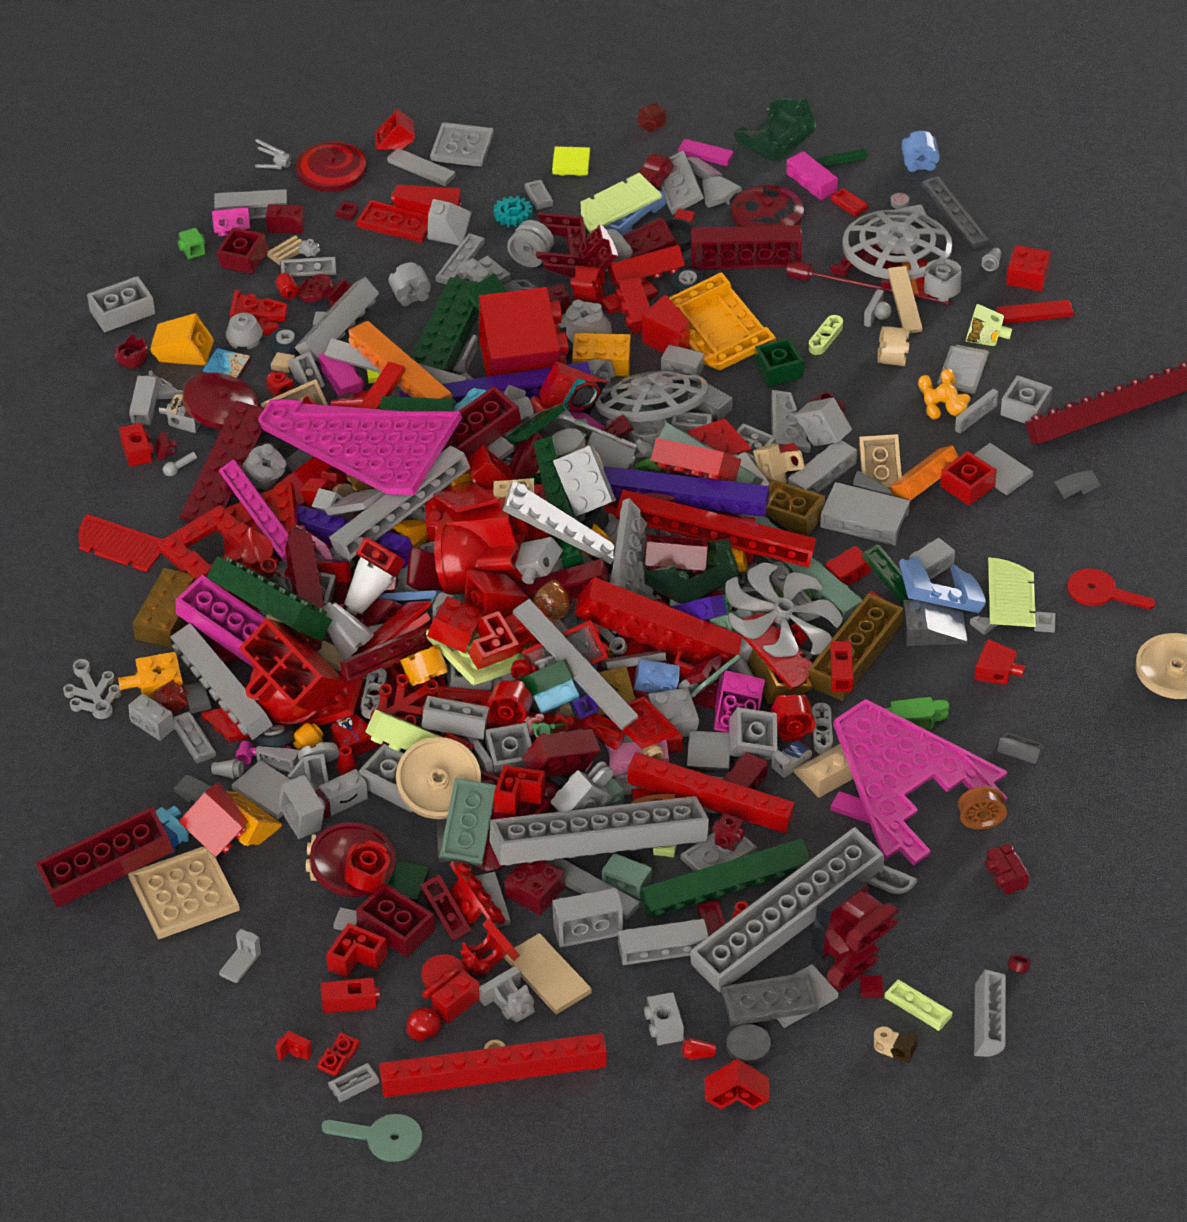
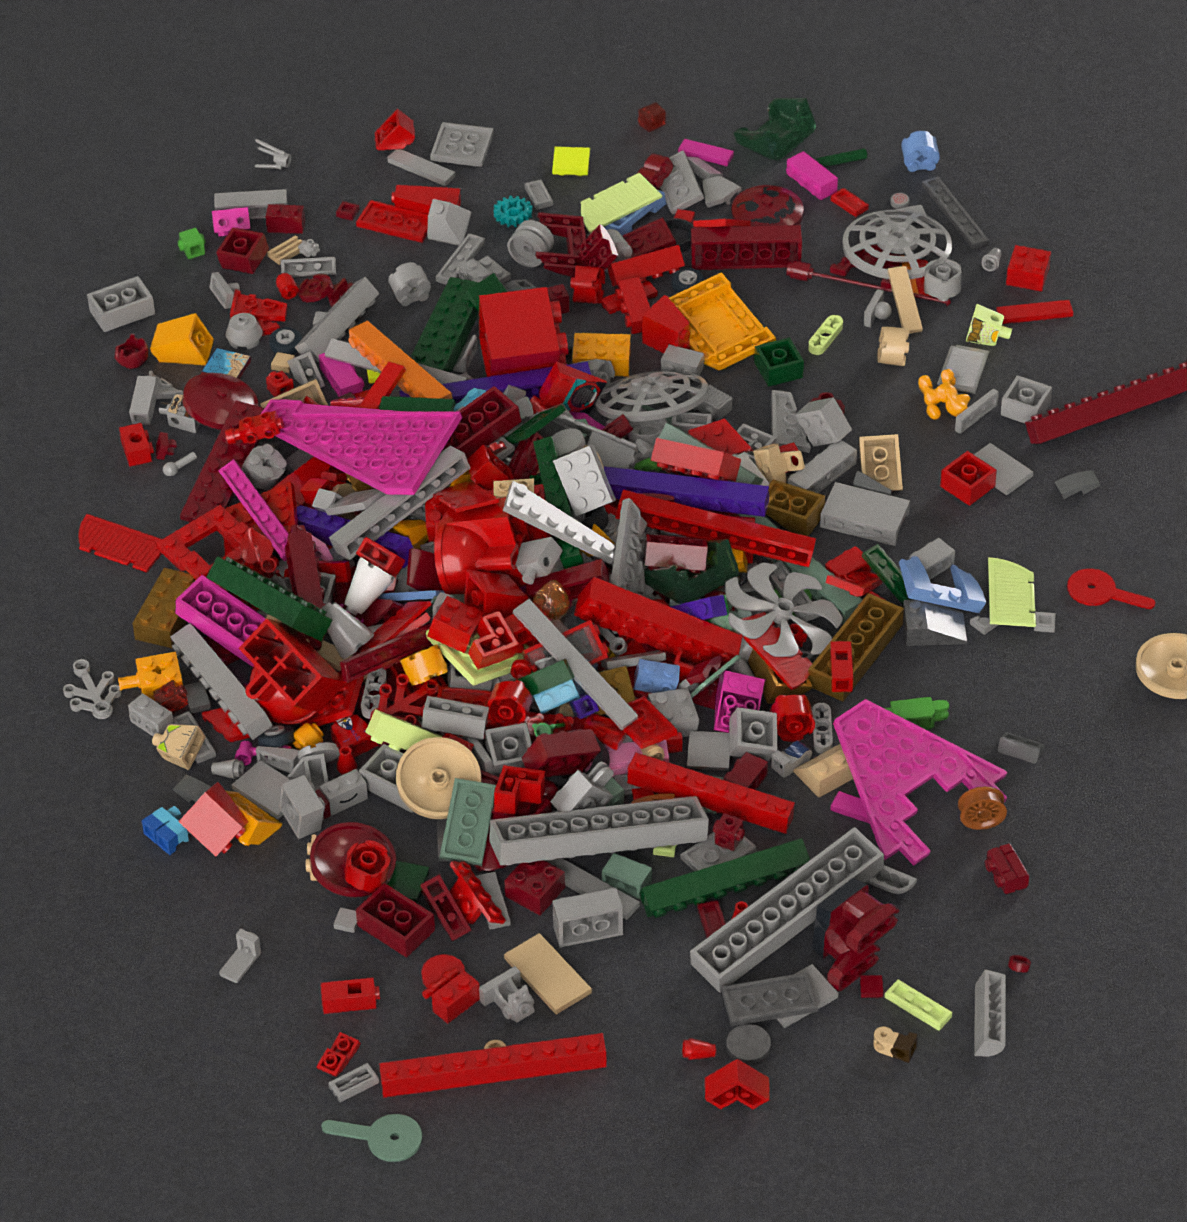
dark red brick [36,807,174,908] -> none
tan plate [128,846,240,939] -> none
red bracket [276,1031,312,1061] -> none
dark red dish [296,141,367,192] -> none
red brick [326,923,388,978] -> none
red hair [406,1007,442,1042] -> none
red tile [460,919,520,977] -> none
light grey brick [559,300,612,344] -> none
light grey brick [618,919,708,965] -> none
light grey brick [644,992,684,1046] -> none
orange brick [888,445,959,501] -> none
red torso [974,639,1026,685] -> none
none -> tan torso [152,724,206,770]
none -> light grey tile [209,272,240,309]
none -> red brick [225,411,284,445]
none -> red tile [488,441,507,455]
none -> red tile [693,219,751,228]
none -> red wing [825,570,883,597]

